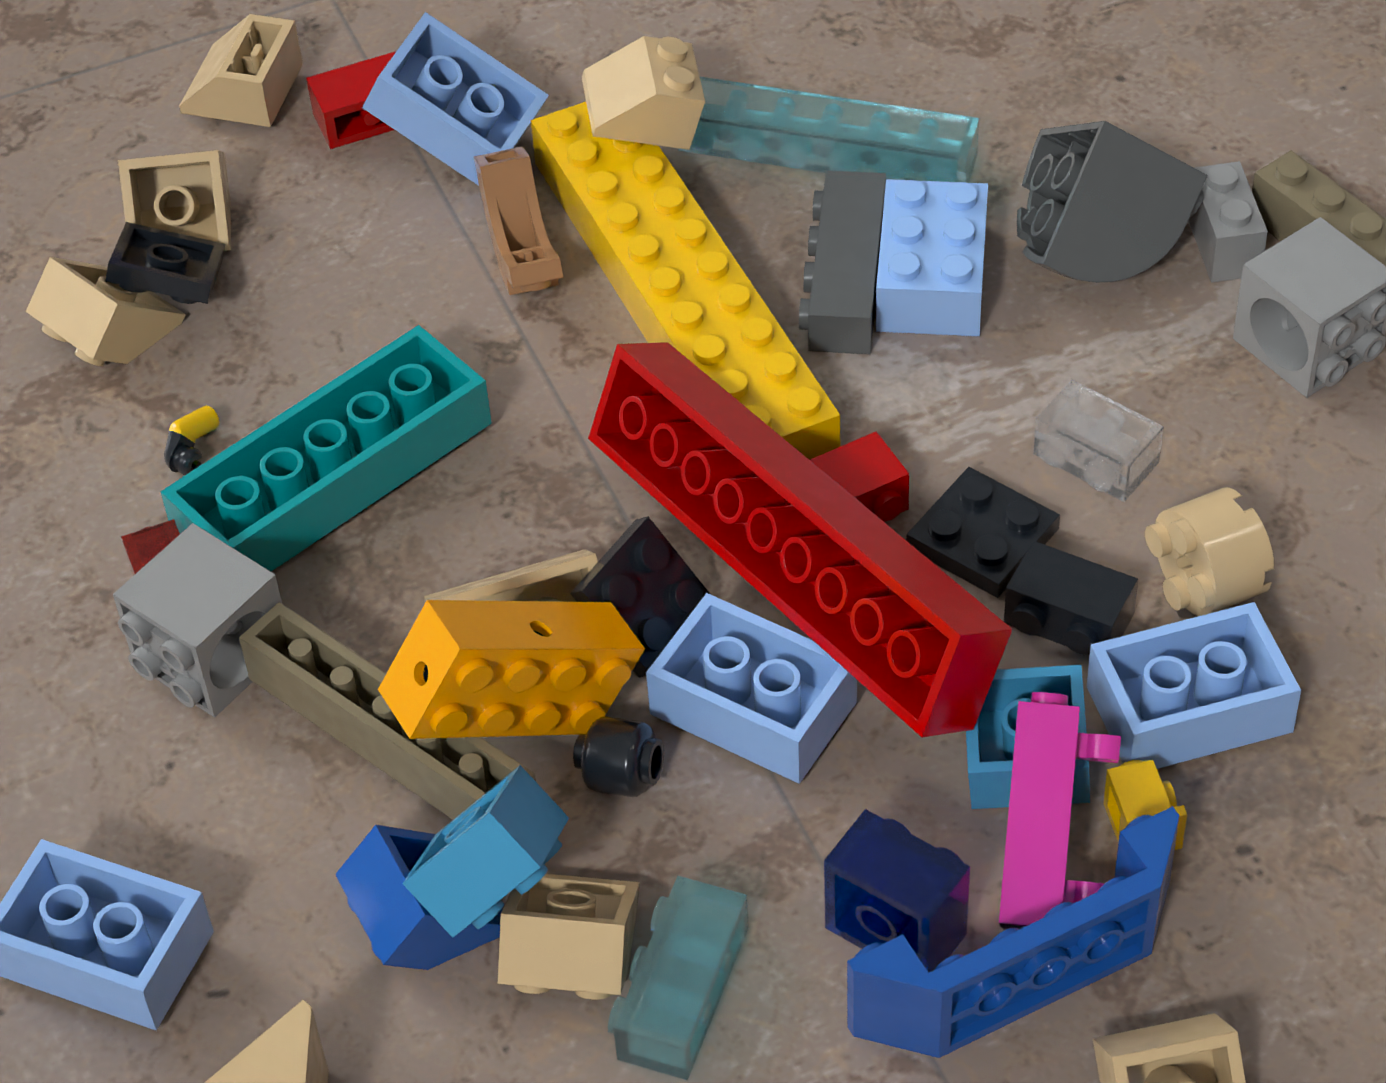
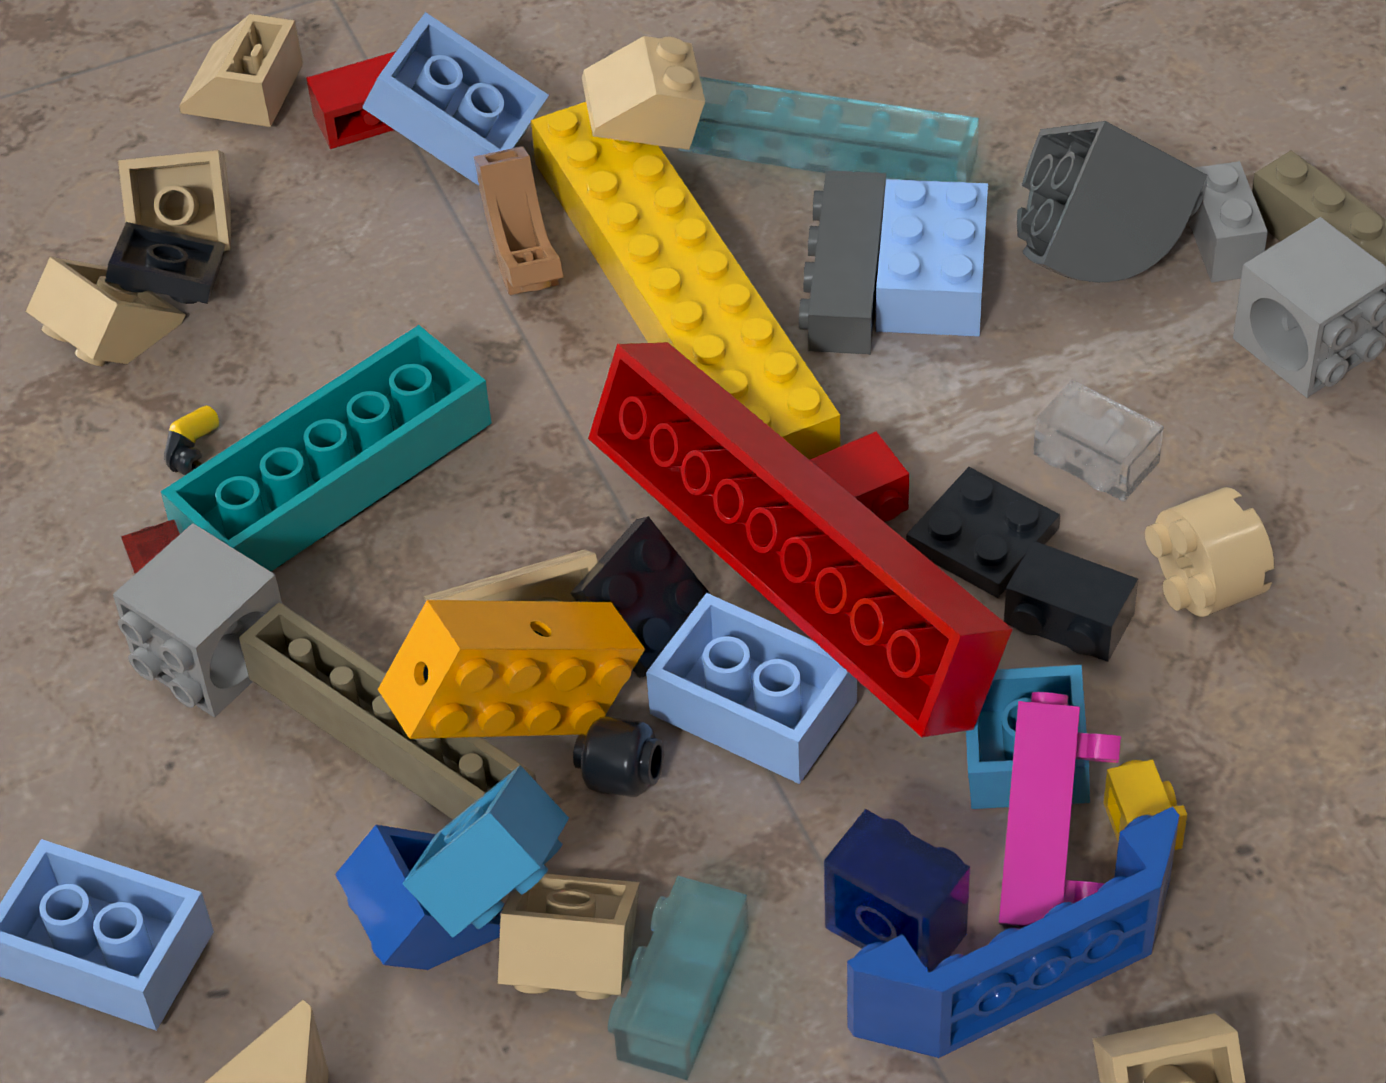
light blue brick [1086,602,1301,769] -> none

